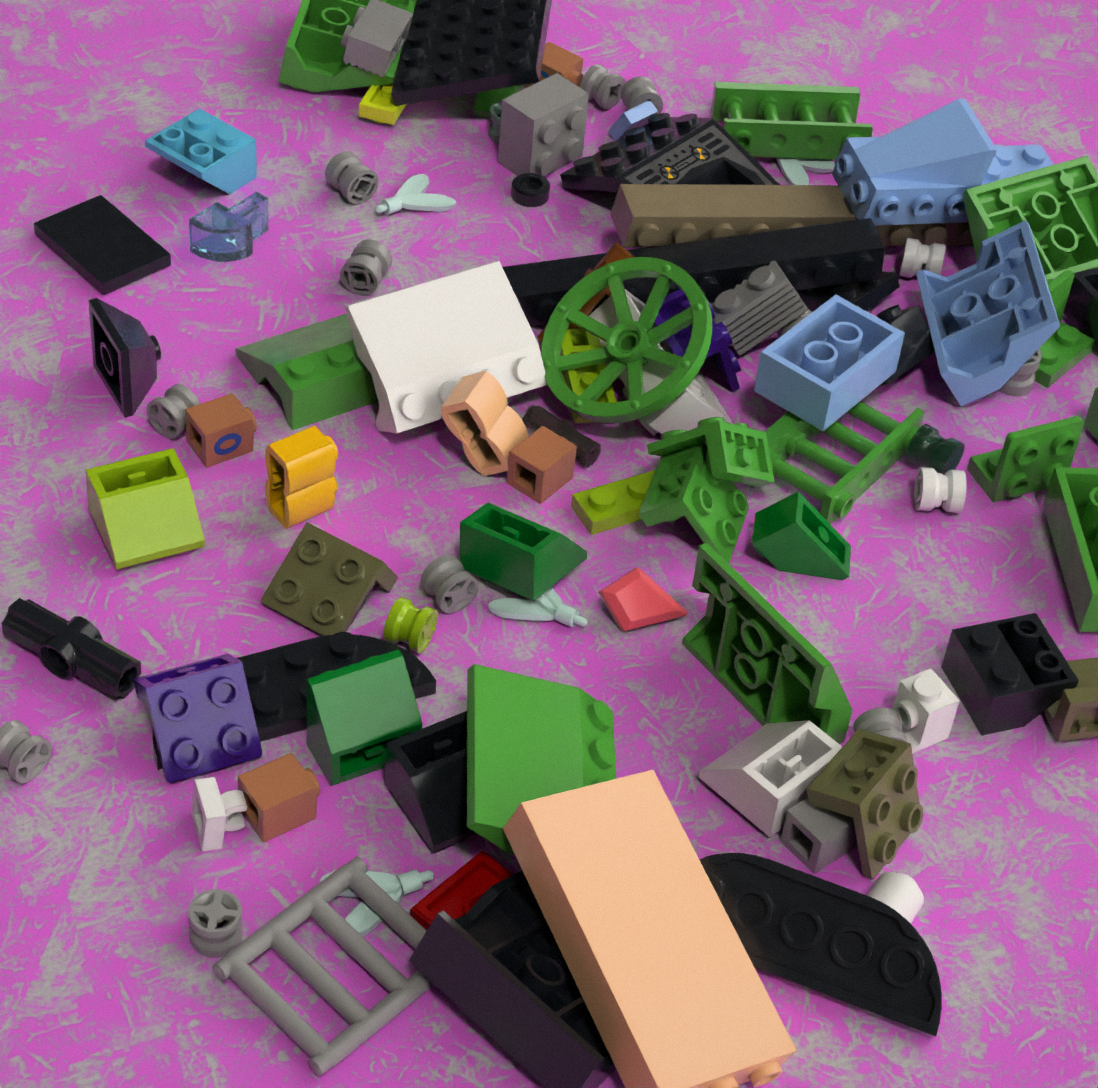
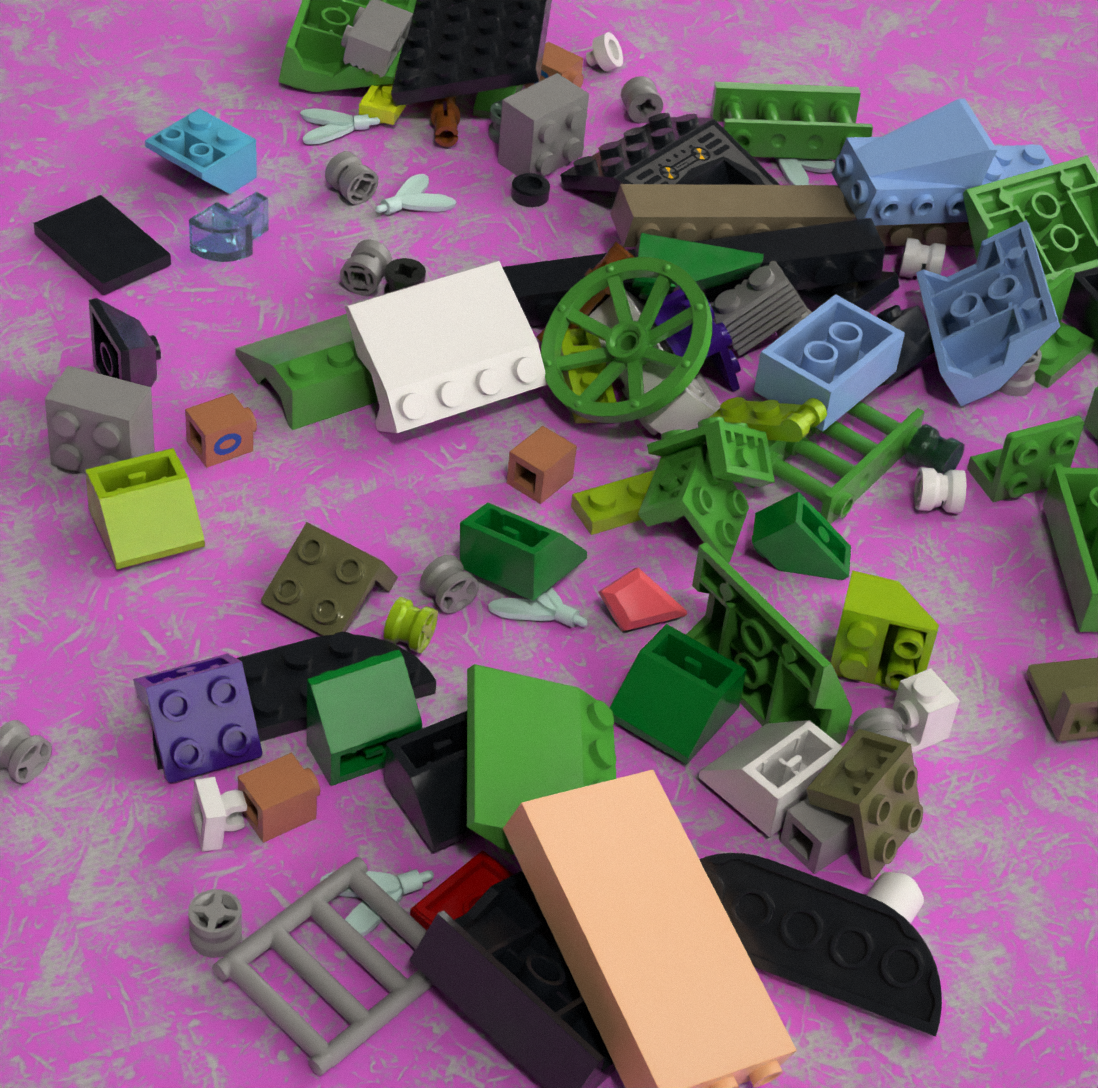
black piece [1,598,142,698] -> none
light grey wheel [146,384,200,439] -> none
yellow brick [265,425,338,529] -> none
light nougat brick [441,371,528,476] -> none
clear smoke axle [522,405,601,468] -> none
light grey wheel [580,64,625,110] -> none
light blue tile [608,101,658,141] -> none
black slope [941,613,1079,736] -> none
none -> light grey brick [45,366,155,474]
none -> light aqua piece [300,108,380,145]
none -> pearl dark grey wheel [384,258,426,294]
none -> dark orange pin [431,96,461,147]
none -> white tile [586,32,623,72]
none -> green slope [610,624,747,764]
none -> green slope [629,233,763,301]
none -> lime plate [709,397,827,442]
none -> lime slope [830,570,939,690]

